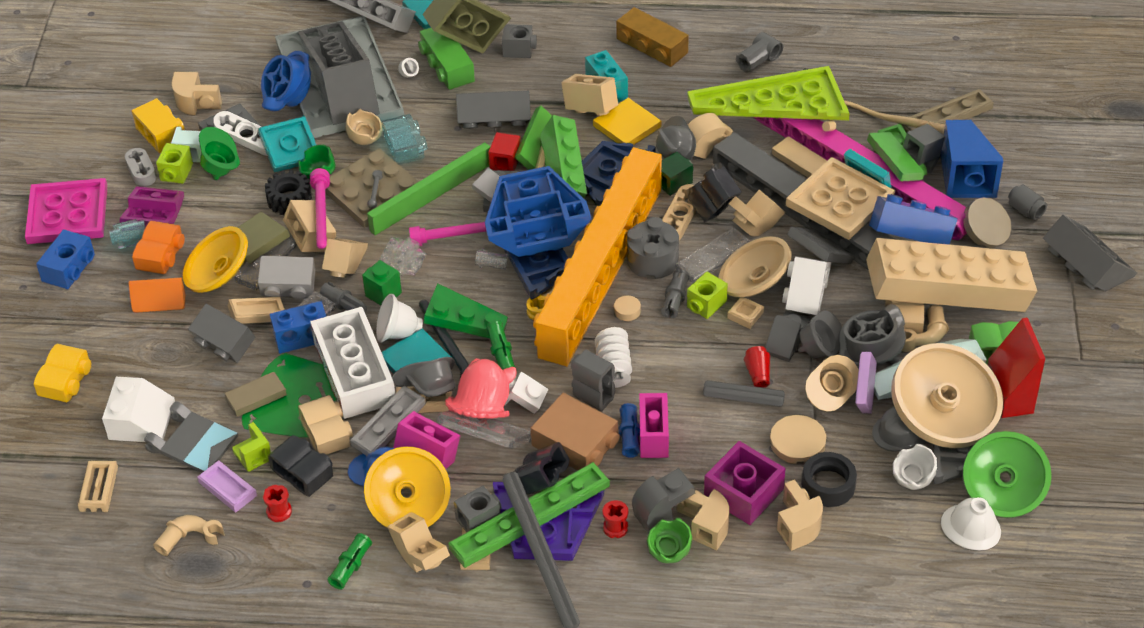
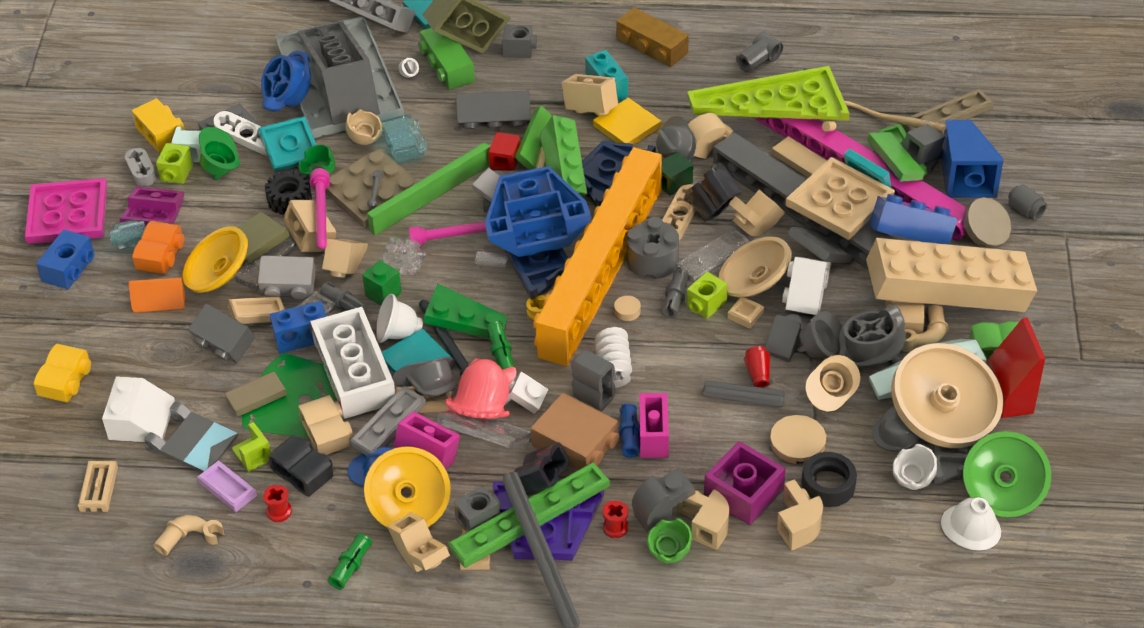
tan brick [172,72,222,115] -> none
lavender tile [855,352,877,414] -> none
dark grey slope [1043,214,1137,291] -> none

